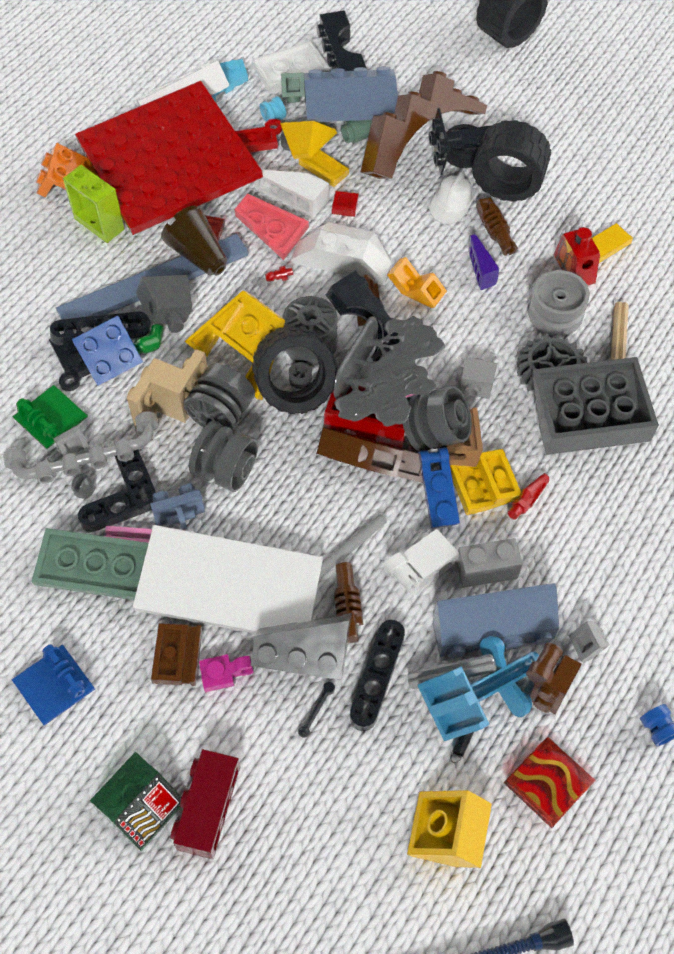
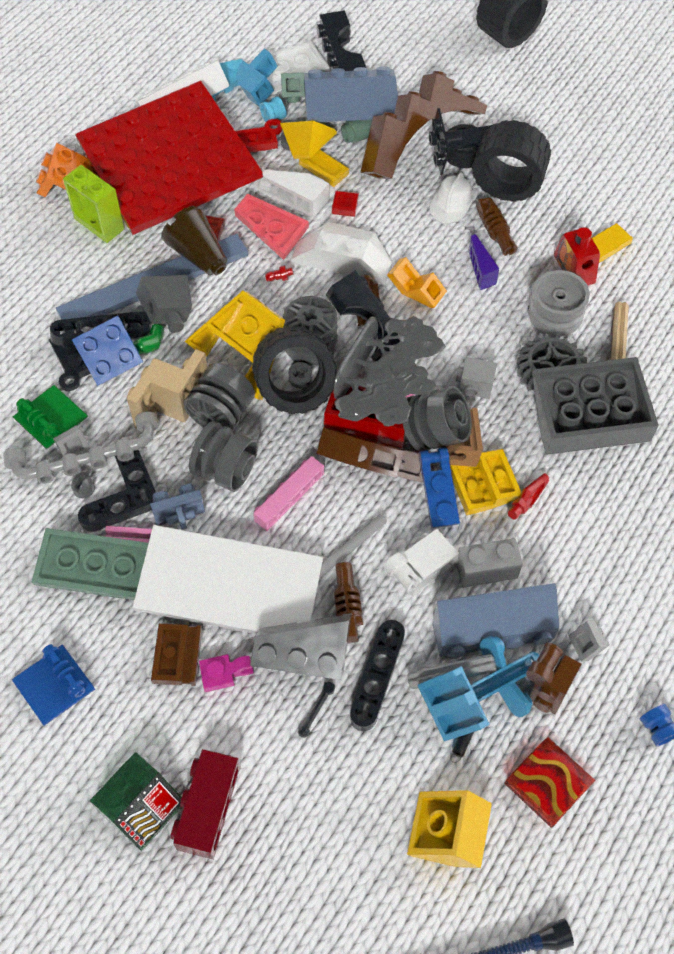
none -> dark azure brick [237,48,278,106]
none -> bright pink piece [253,456,324,531]

